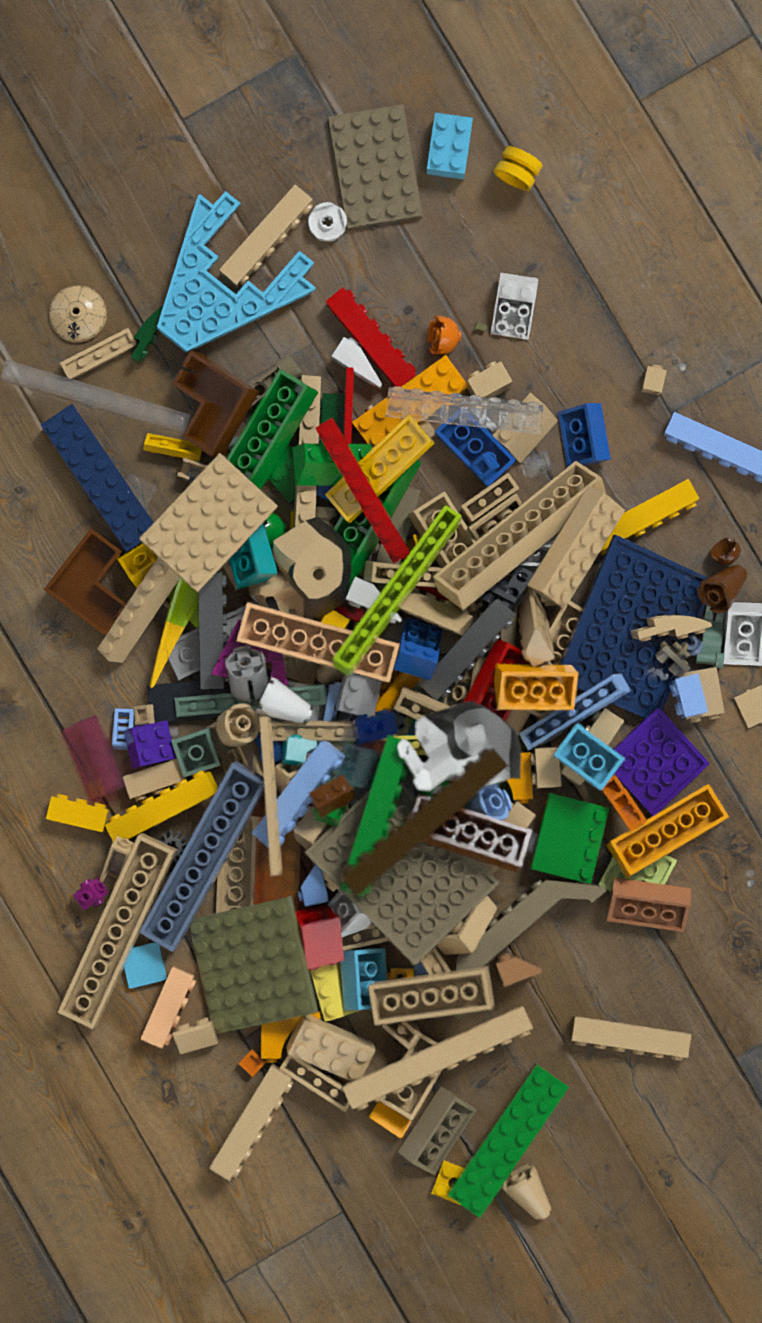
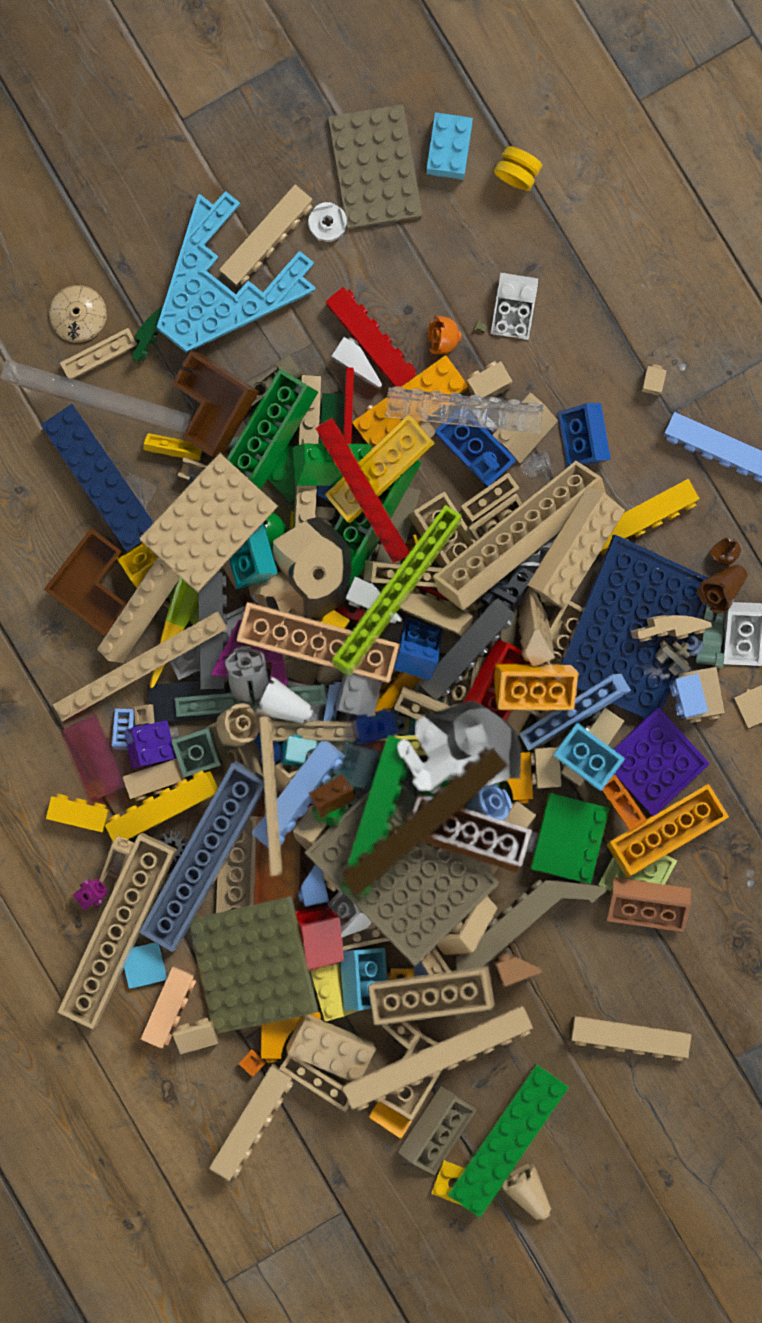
none -> tan plate [53,612,228,721]

